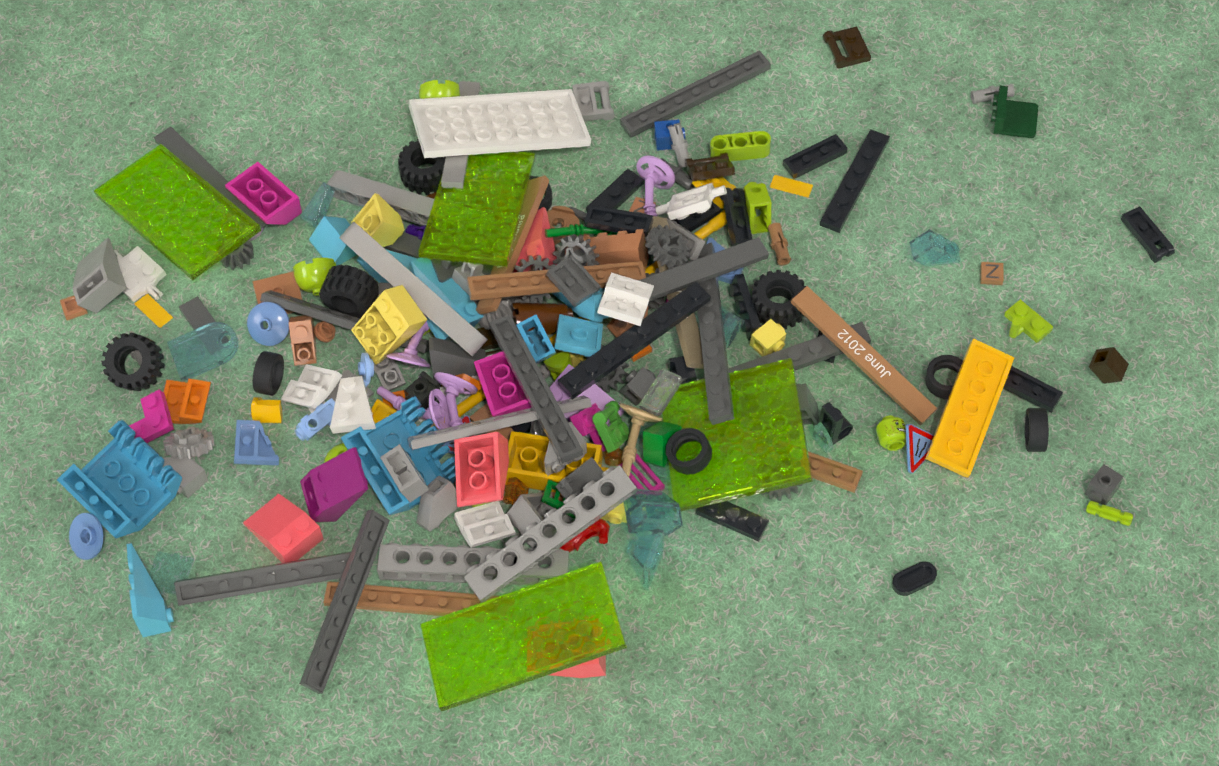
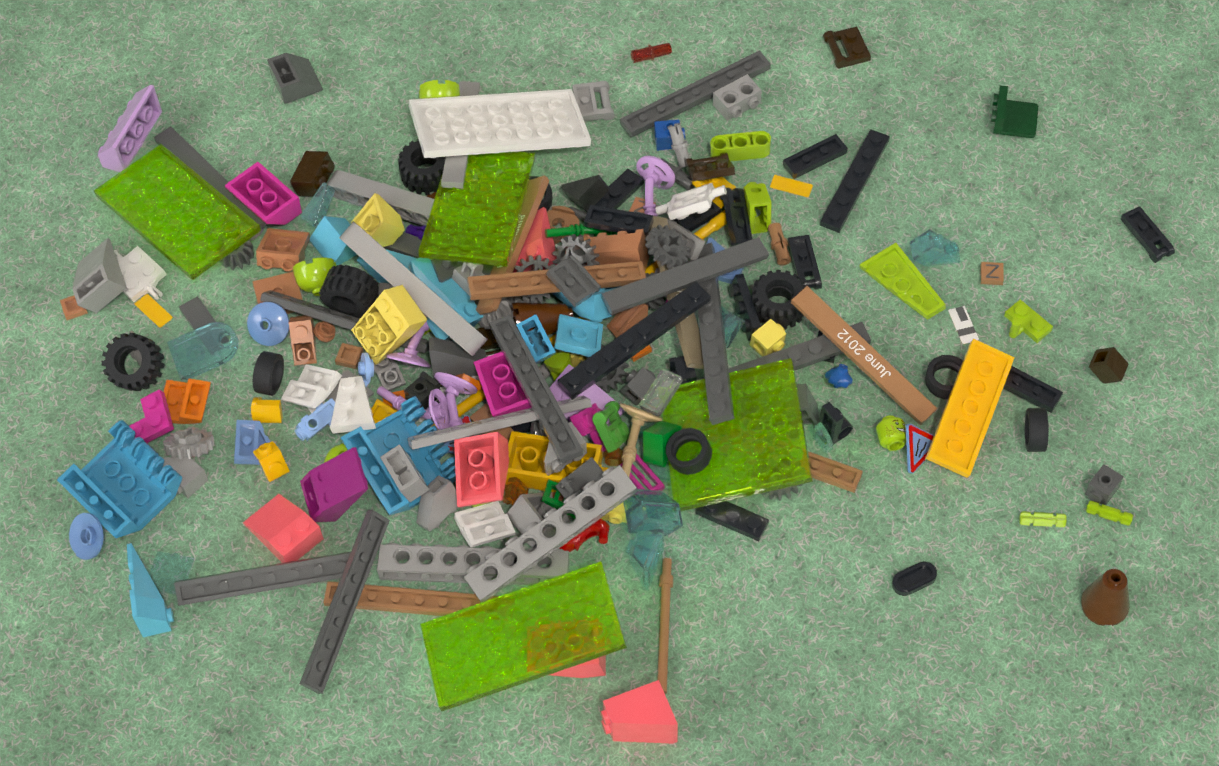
white slope [597,272,654,326] -> none
light grey pin [970,84,1015,104] -> none
none -> lavender slope [98,85,162,174]
none -> yellow bracket [253,441,290,482]
none -> nougat plate [256,228,310,271]
none -> dark grey slope [267,53,323,104]
none -> dark brown brick [290,151,335,197]
none -> medium nougat tile [335,343,364,369]
none -> pearl dark grey slope [561,175,609,212]
none -> coral slope [600,680,678,744]
none -> clear red axle [631,43,672,63]
none -> medium nougat bar [658,558,674,694]
none -> light grey brick [713,74,762,121]
none -> black plate [788,235,822,289]
none -> blue piece [825,364,853,388]
none -> lime wing [859,243,946,320]
none -> white sticker [948,306,979,344]
none -> lime axle [1019,511,1067,527]
none -> reddish brown cone [1081,569,1130,626]

